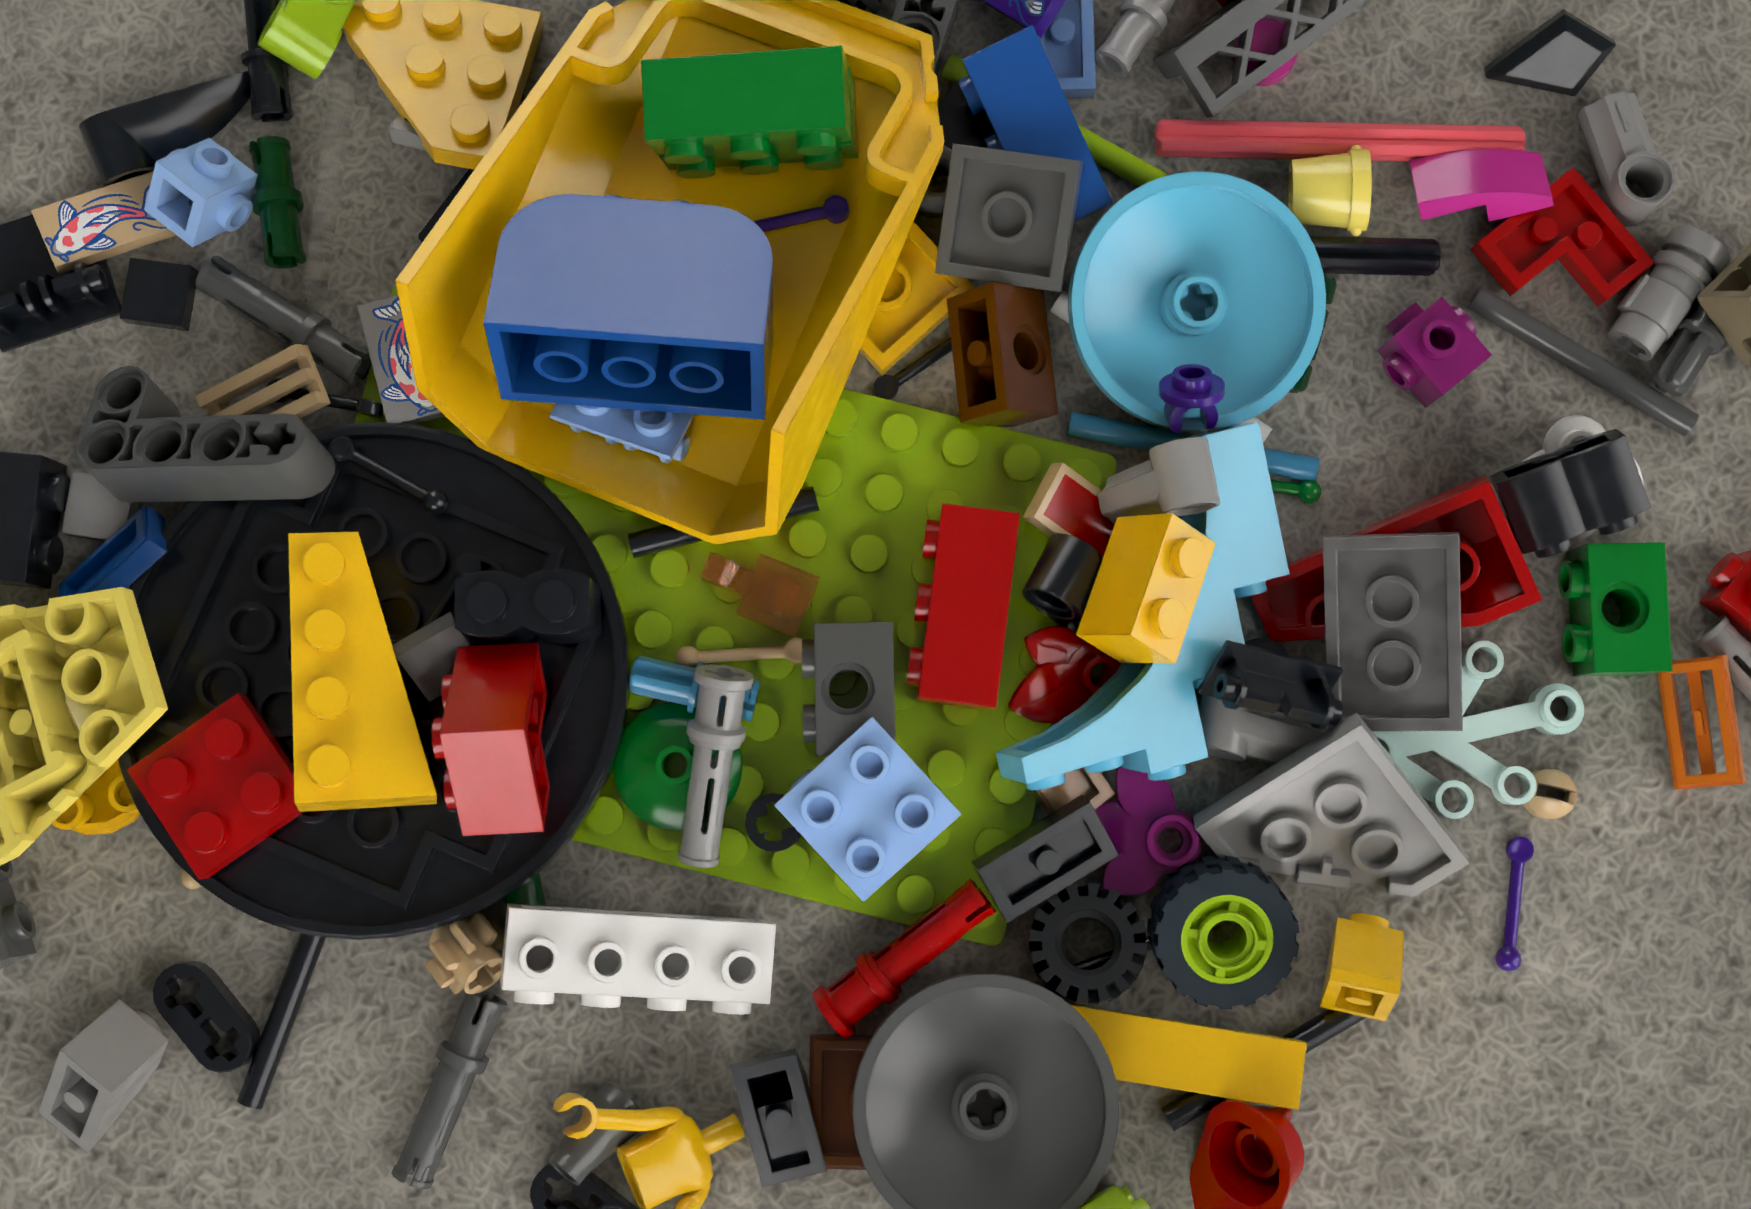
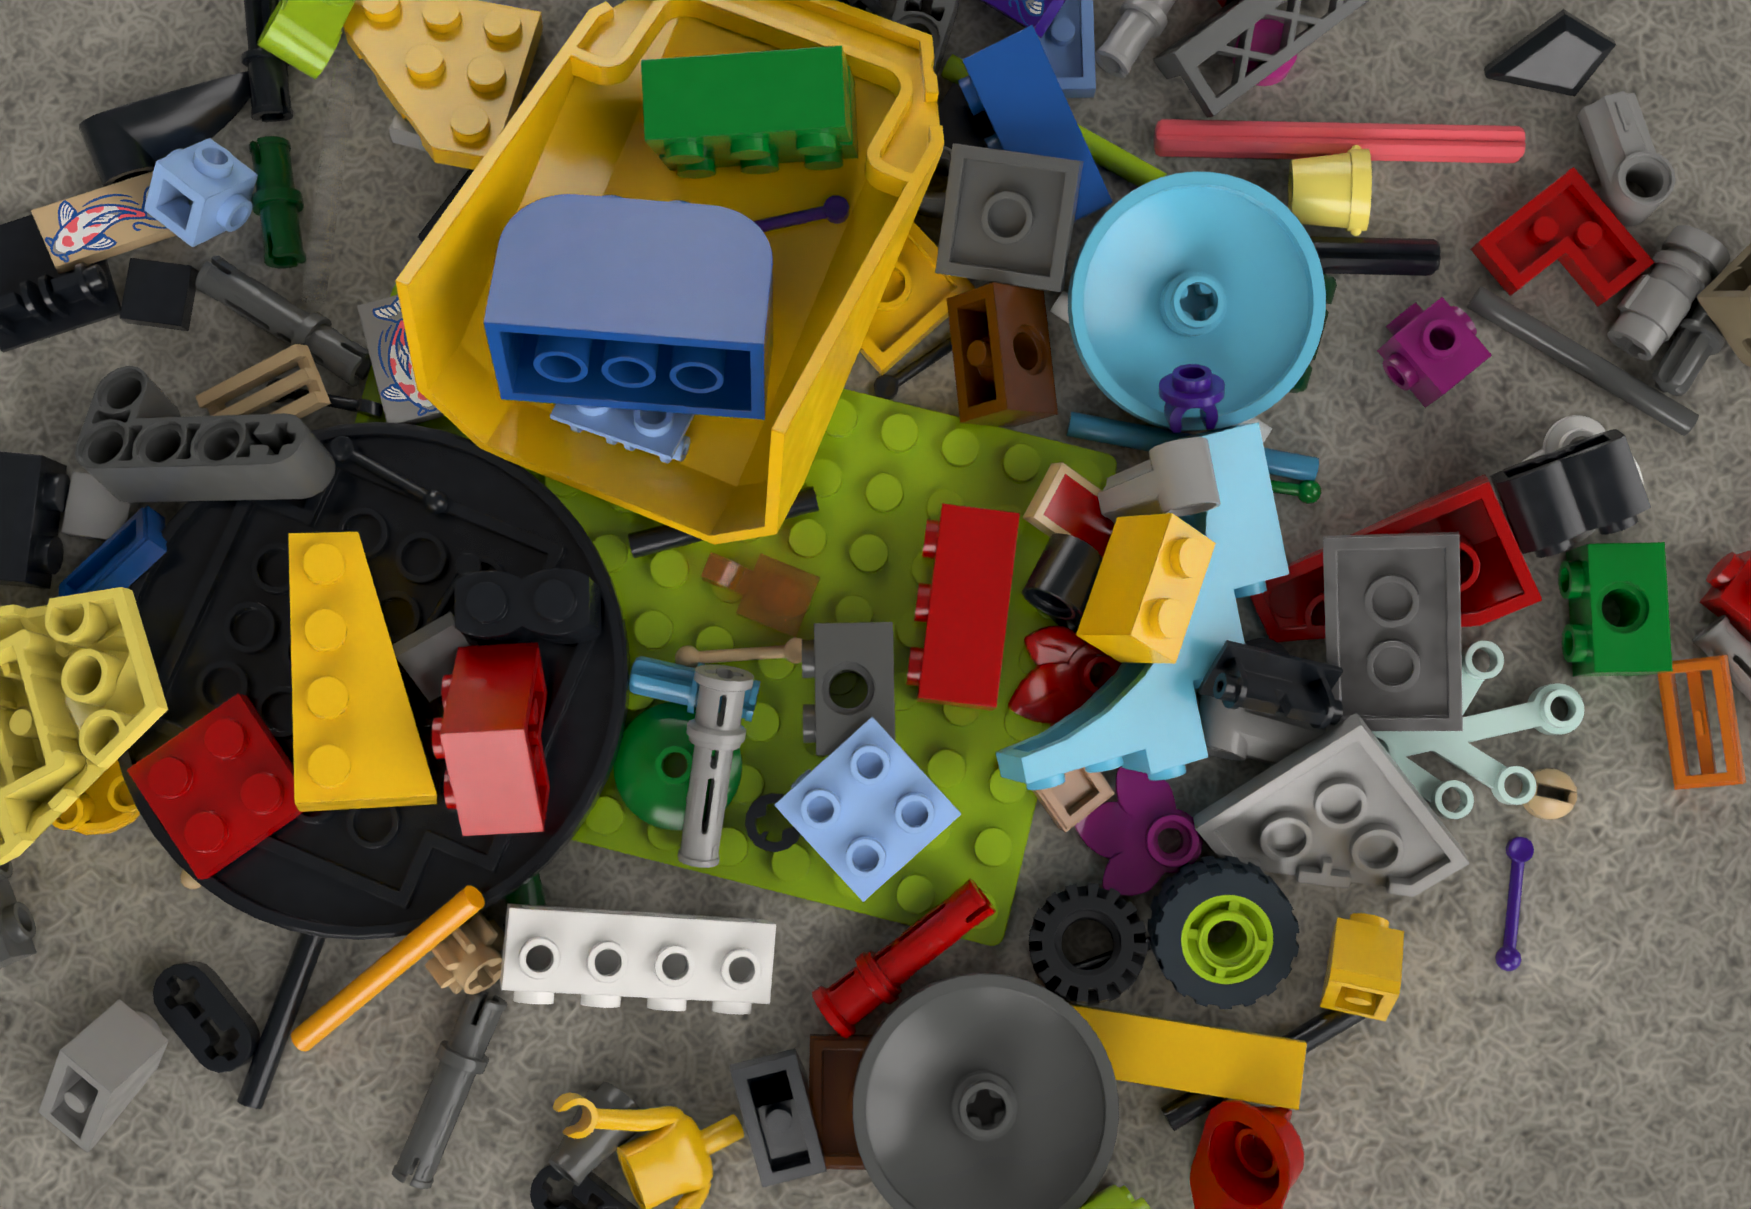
black plate [971,795,1119,923] -> none
dark pink slope [1409,149,1554,222] -> none
none -> light orange bar [291,885,485,1052]

